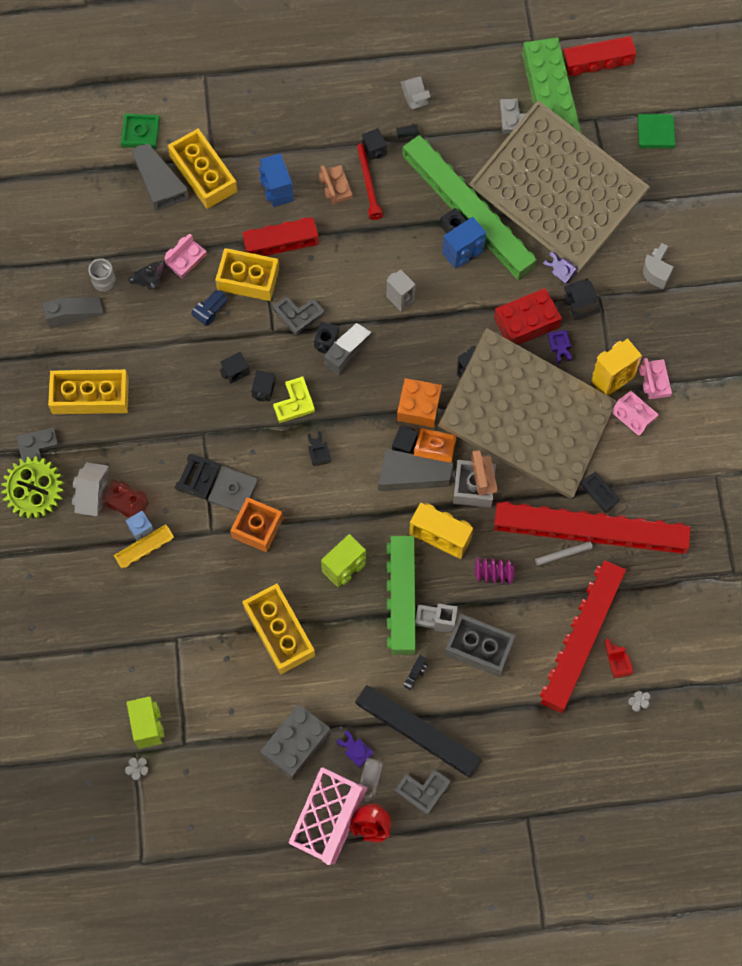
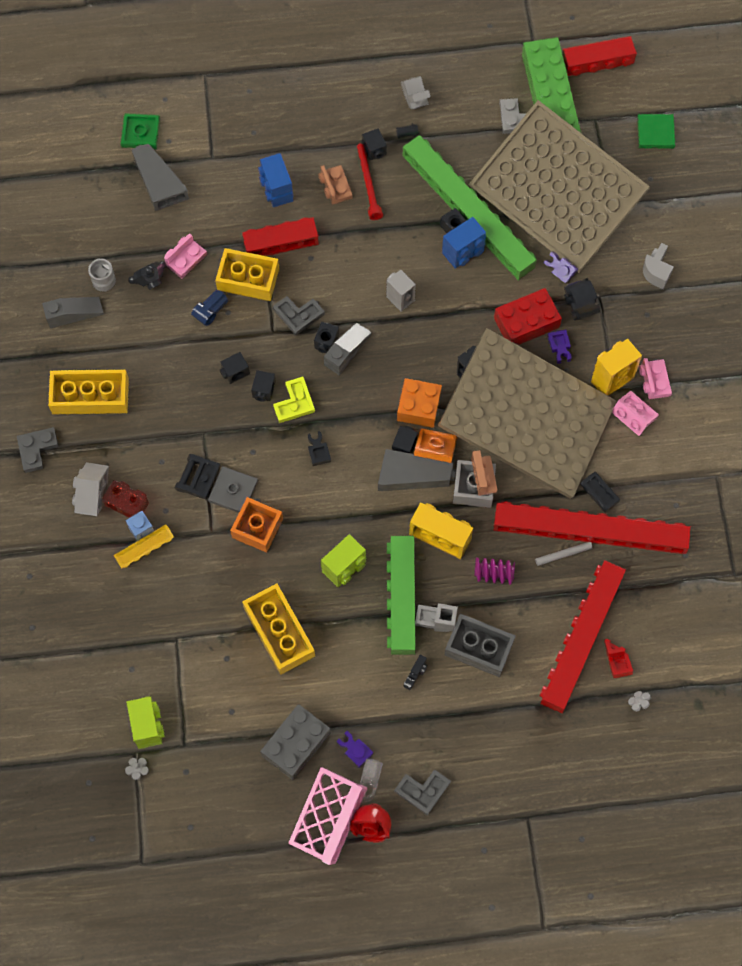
lime gear [1,456,65,519] -> none
yellow brick [168,128,238,209] -> none
black beam [355,685,482,778] -> none

